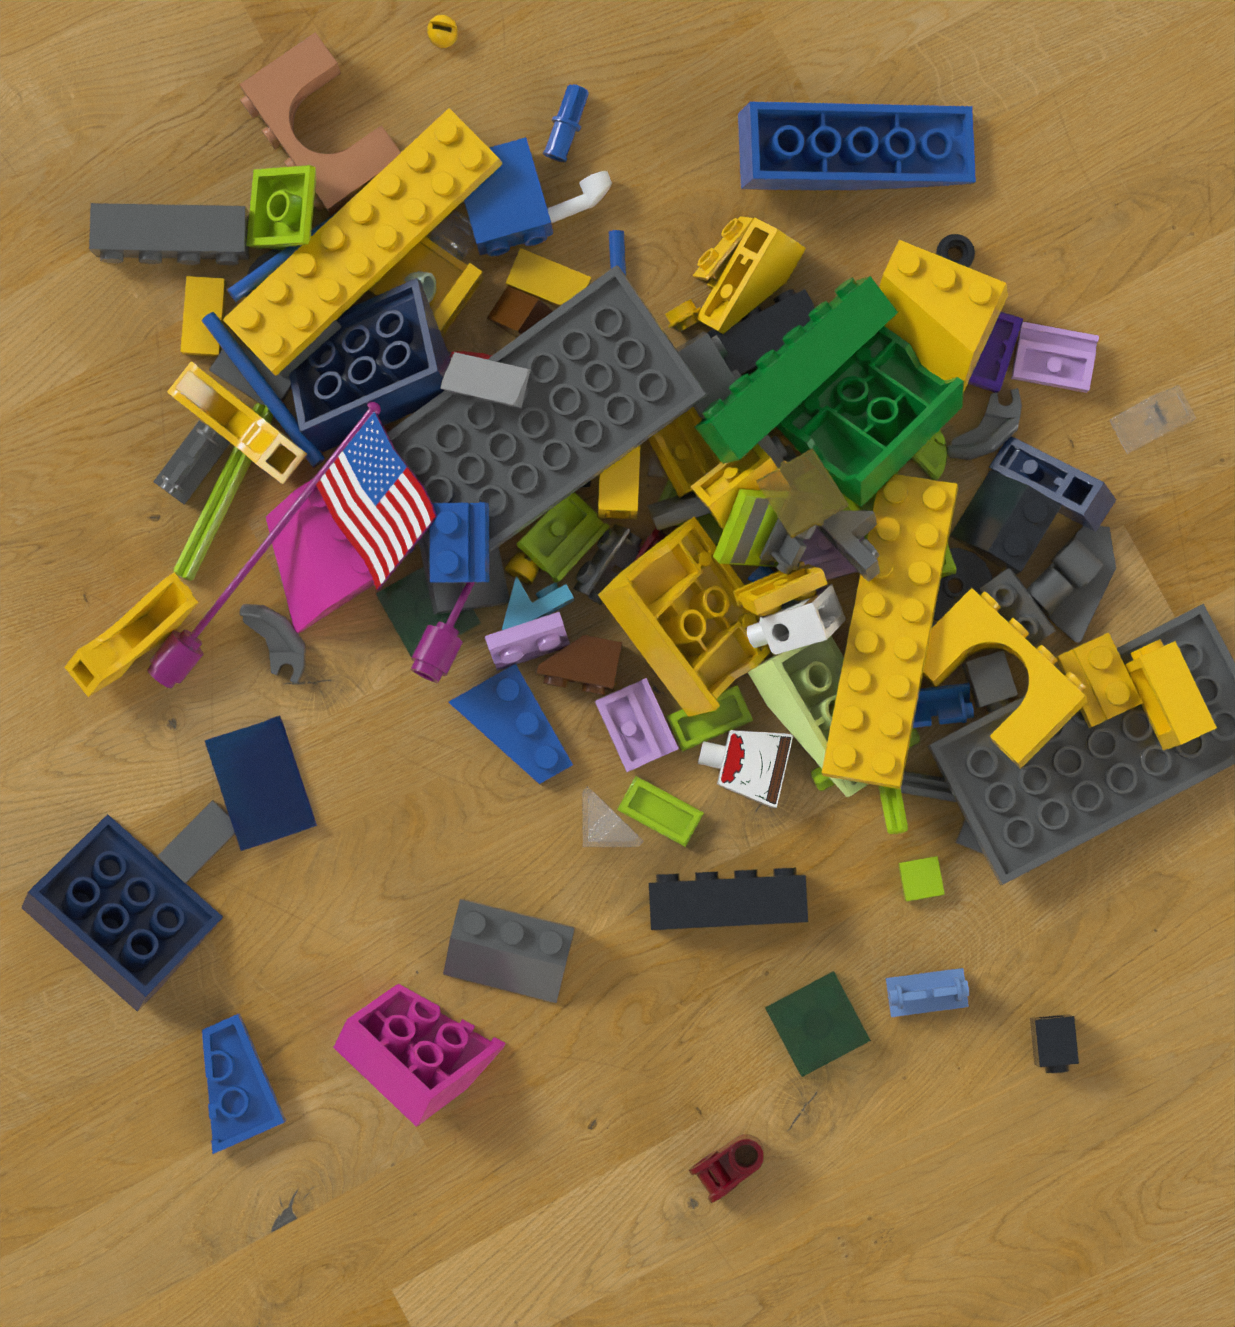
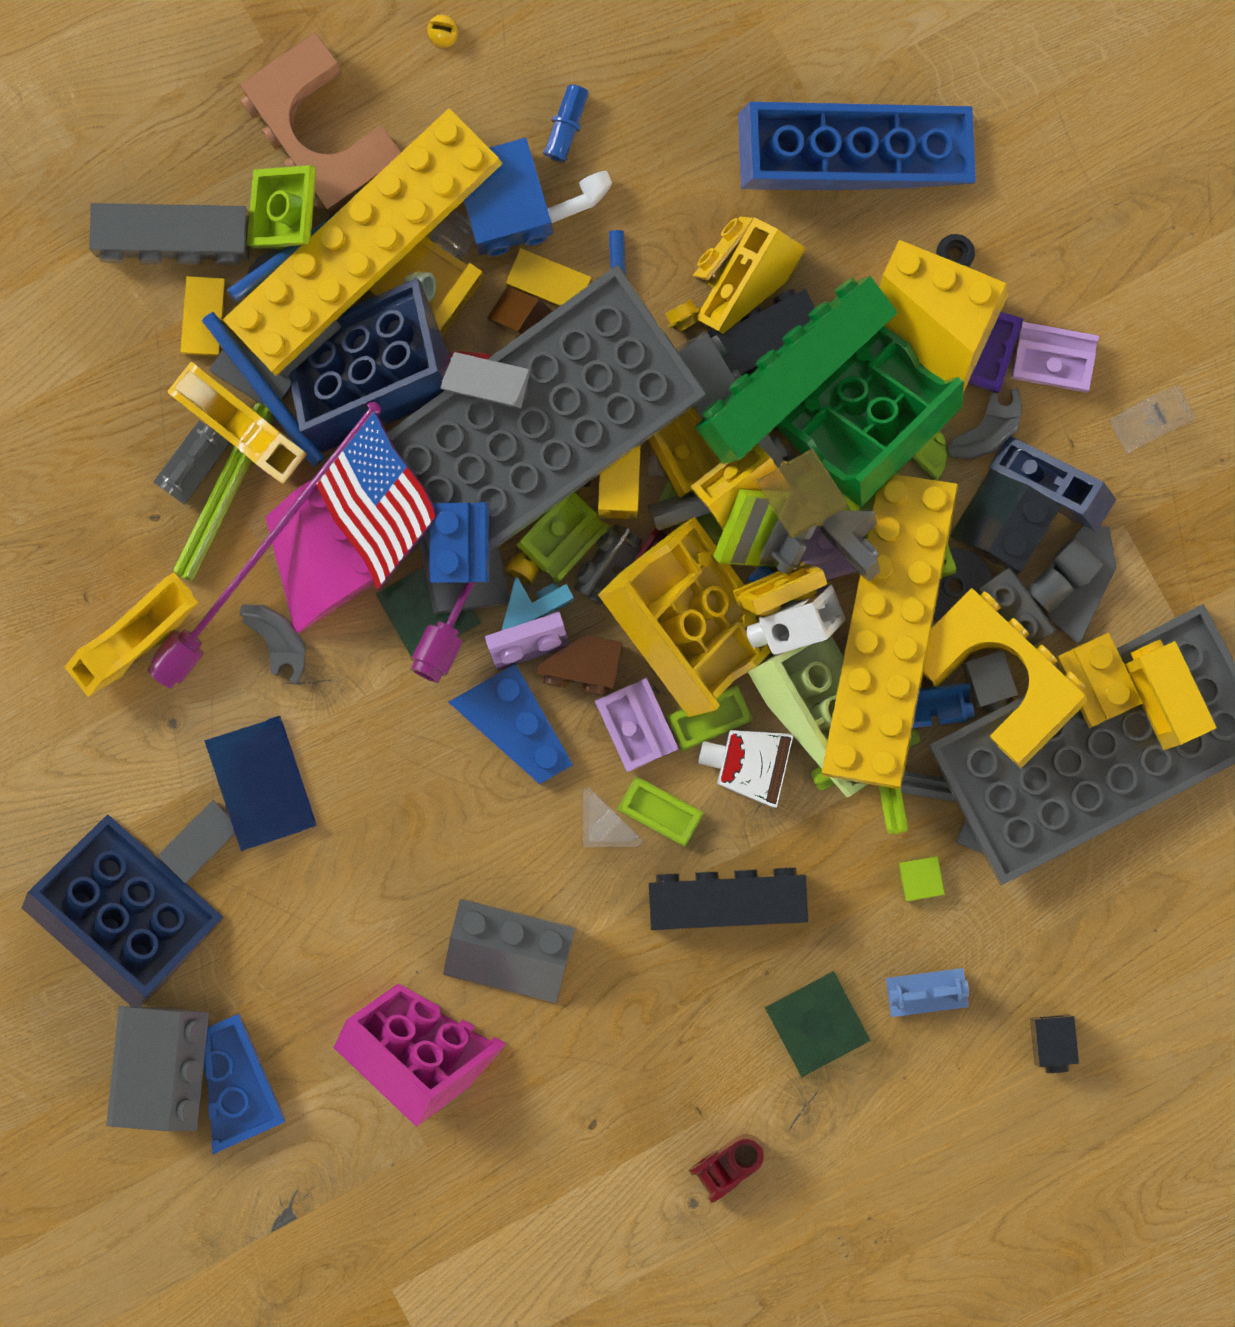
none -> dark grey slope [106,1006,209,1131]

